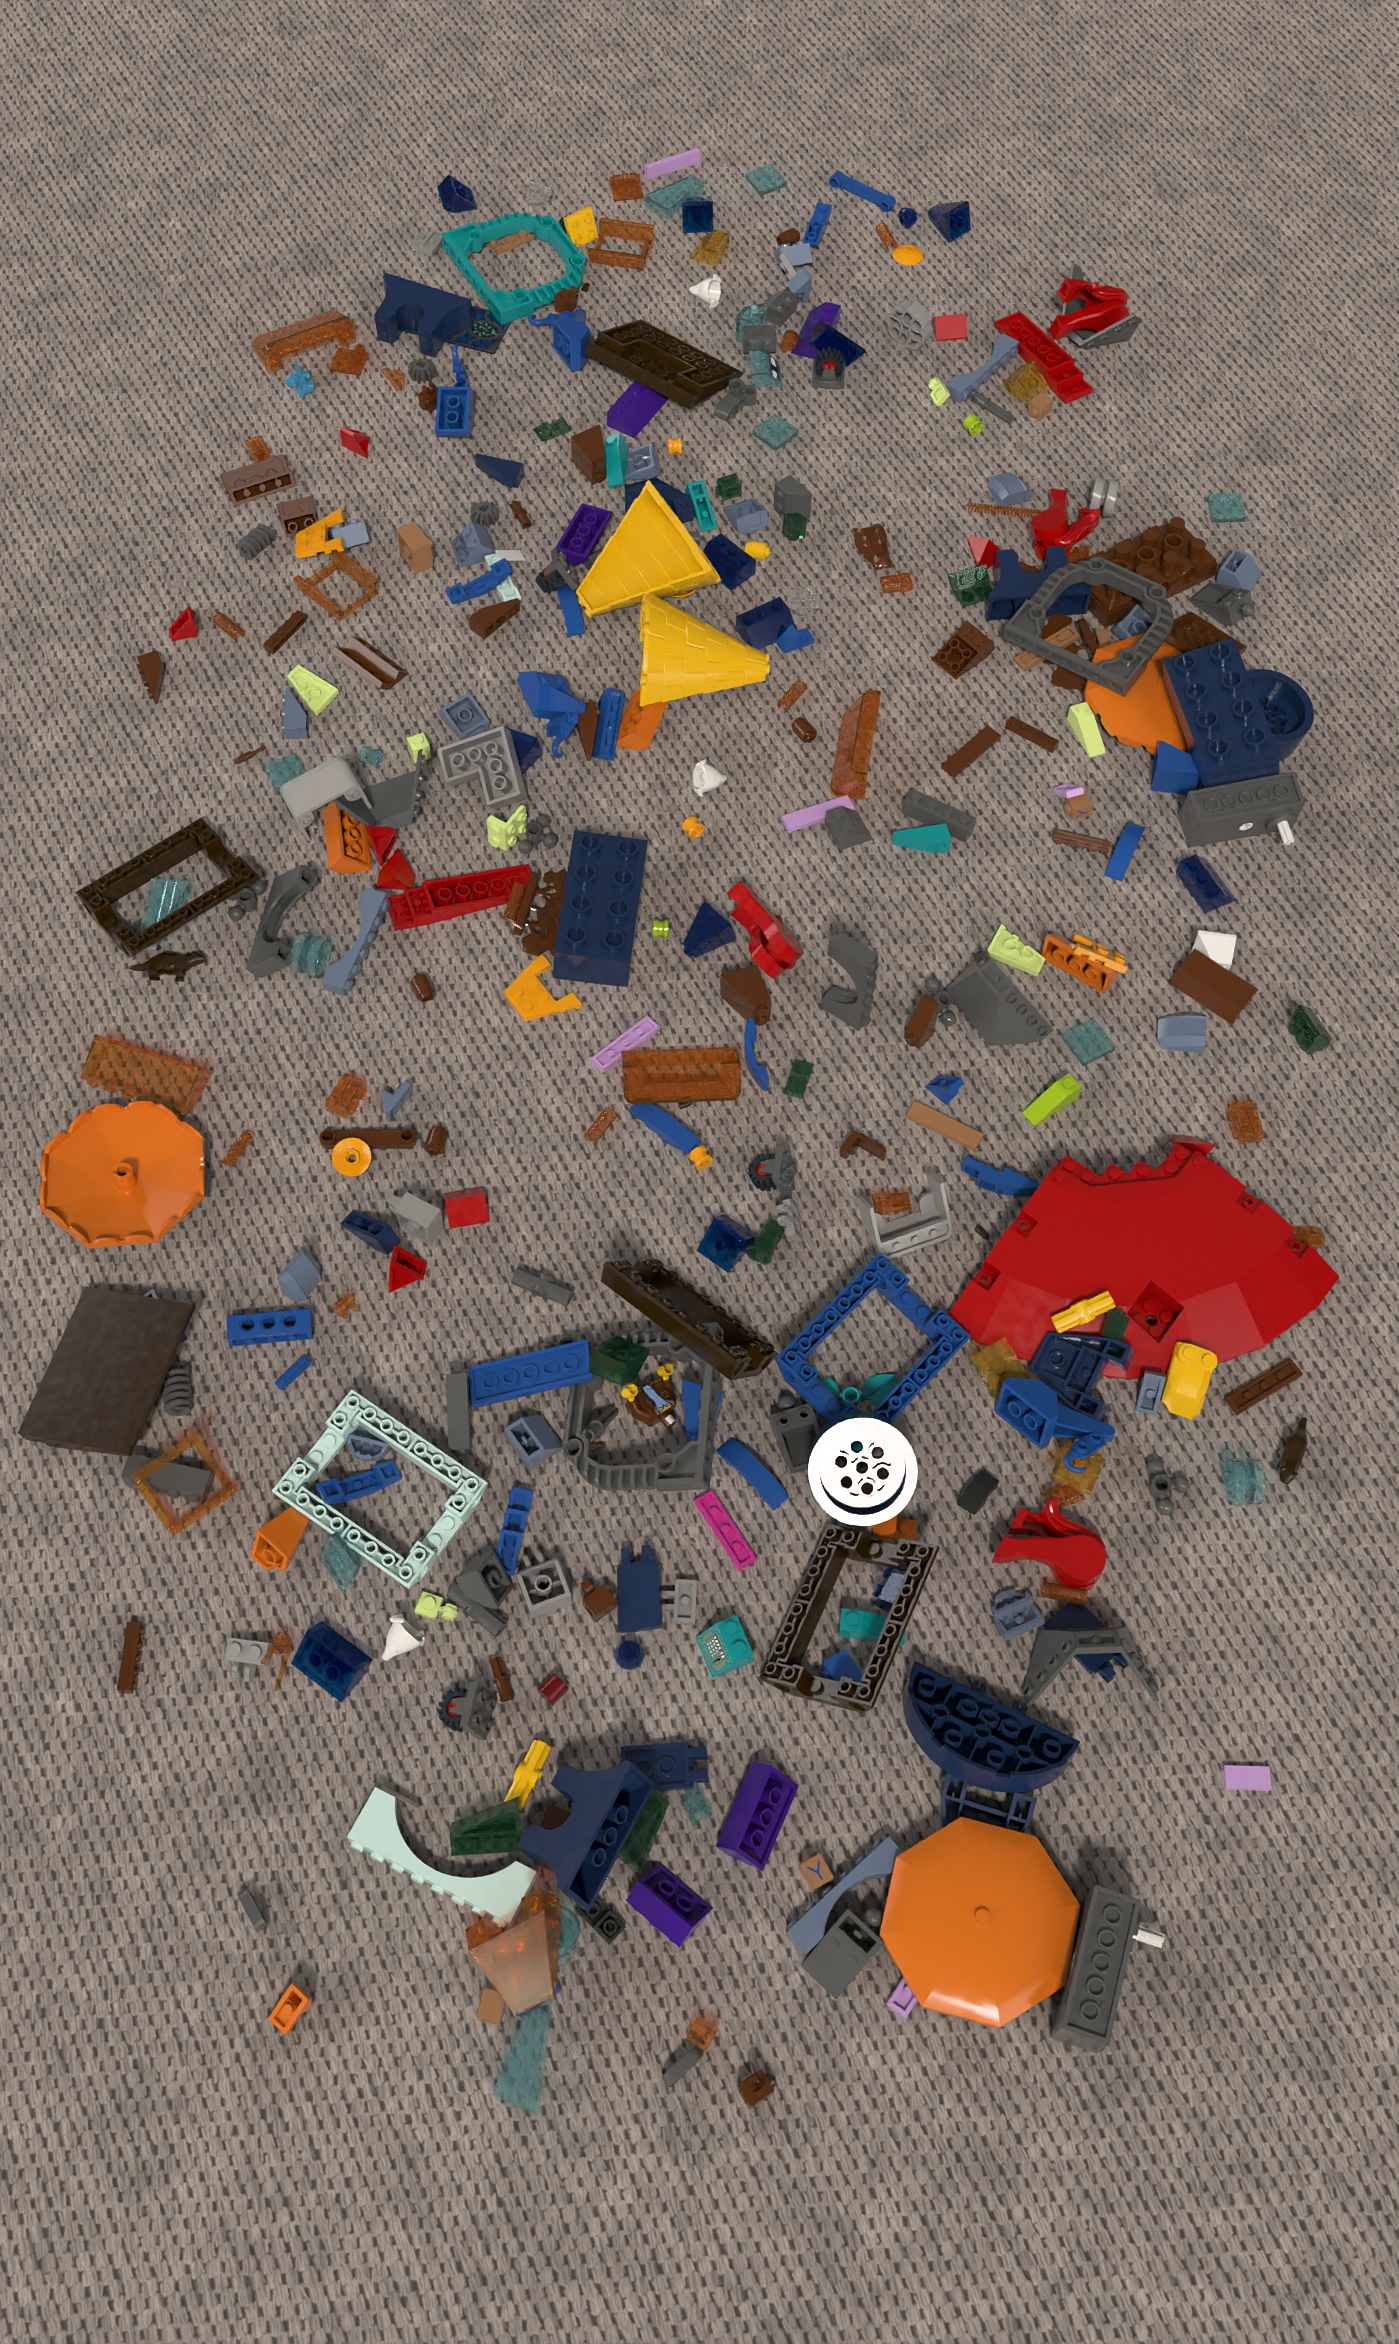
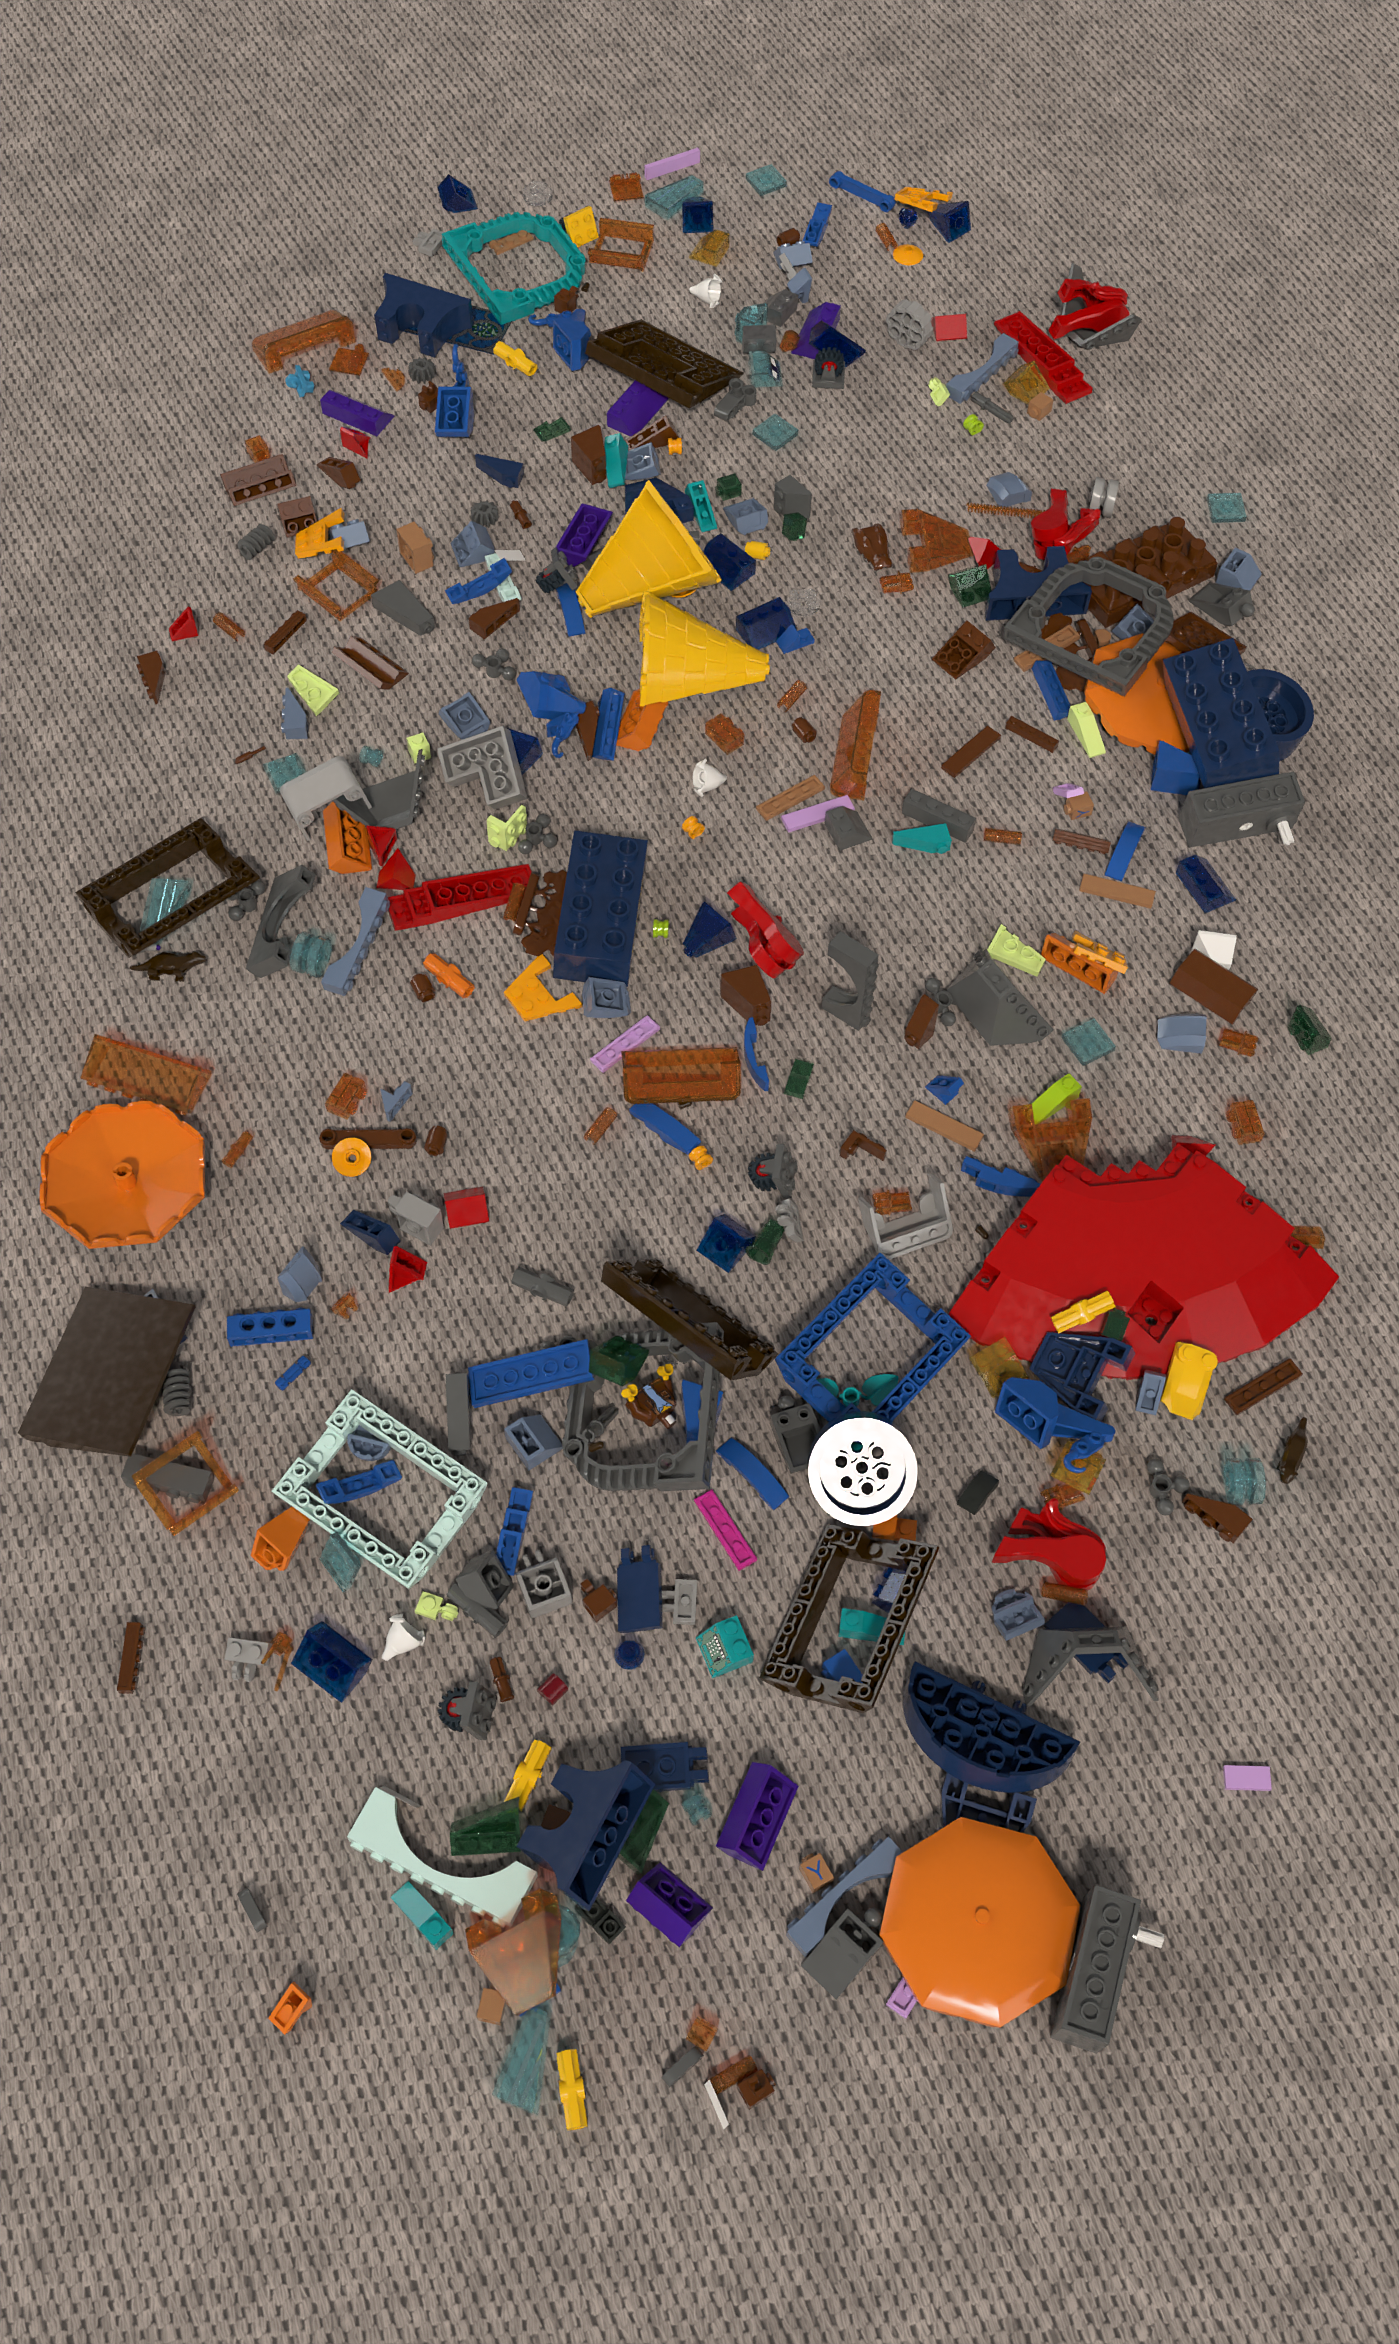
none -> reddish brown slope [316,457,361,489]
none -> dark purple slope [320,390,395,437]
none -> dark grey slope [371,580,435,636]
none -> teal slope [390,1881,454,1950]
none -> orange piece [423,953,475,998]
none -> dark grey piece [472,648,516,681]
none -> yellow piece [493,341,538,376]
none -> yellow piece [556,2049,588,2131]
none -> sand blue slope [582,977,631,1018]
none -> reddish brown slope [625,415,679,451]
none -> white sticker [704,2080,729,2129]
none -> clear orange brick [705,713,744,755]
none -> clear orange piece [708,2055,758,2095]
none -> medium nougat tile [756,775,825,821]
none -> light orange wing [895,187,953,212]
none -> clear orange wedge [900,509,974,573]
none -> clear orange piece [984,828,1022,845]
none -> clear orange wedge [1008,1098,1092,1182]
none -> blue slope [1031,661,1071,721]
none -> medium nougat tile [1079,874,1156,909]
none -> reddish brown slope [1182,1493,1253,1544]
none -> clear orange arm [1219,1028,1258,1057]

